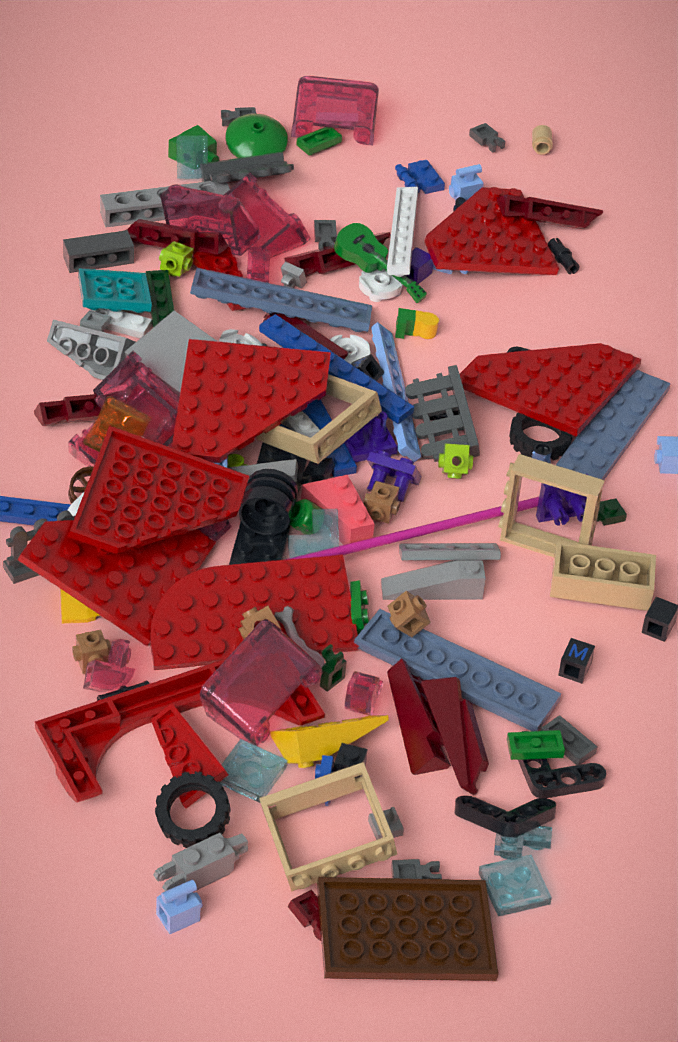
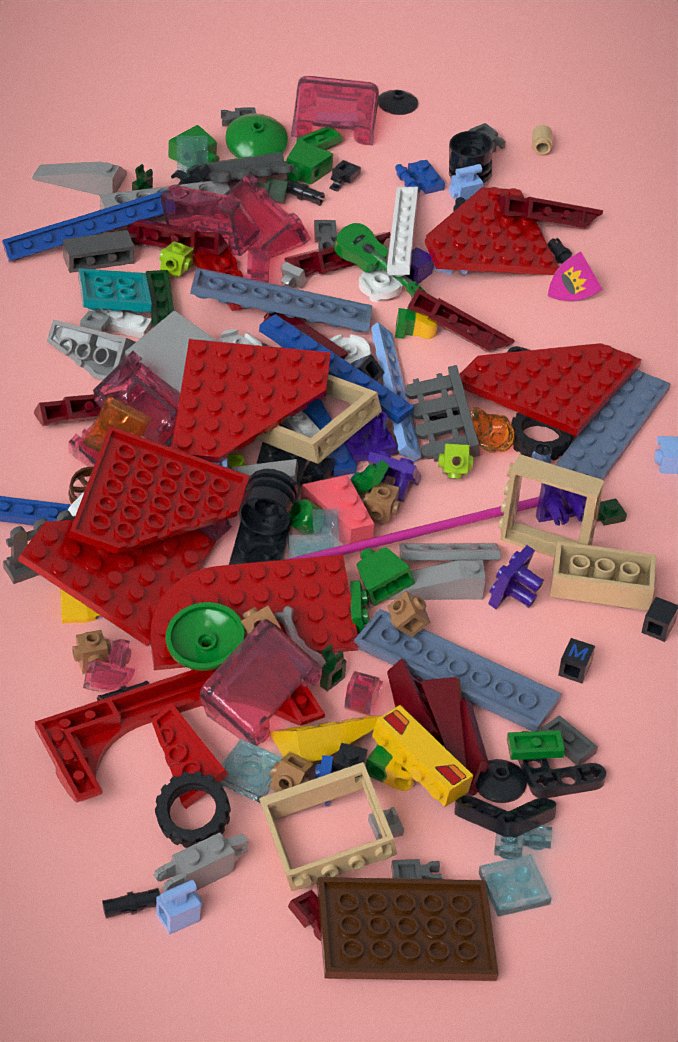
none -> blue plate [2,189,175,262]
none -> light grey wedge [32,161,127,196]
none -> black pin [102,887,160,918]
none -> dark green plate [132,164,153,191]
none -> green dish [166,602,245,671]
none -> black plate [171,164,211,185]
none -> dark green plate [249,178,289,204]
none -> medium nougat brick [269,751,313,792]
none -> black pin [284,178,325,206]
none -> green torso [286,140,333,184]
none -> black plate [329,160,361,192]
none -> green plate [350,460,389,495]
none -> green torso [356,548,415,606]
none -> leg [366,744,415,791]
none -> yellow brick [372,705,473,807]
none -> black dish [378,89,418,115]
none -> dark red wedge [407,288,515,352]
none -> black wheel [449,131,493,183]
none -> clear orange hair [470,407,515,453]
none -> black dish [476,759,527,803]
none -> dark purple plate [488,545,544,609]
none -> dark pink shield [547,251,603,301]

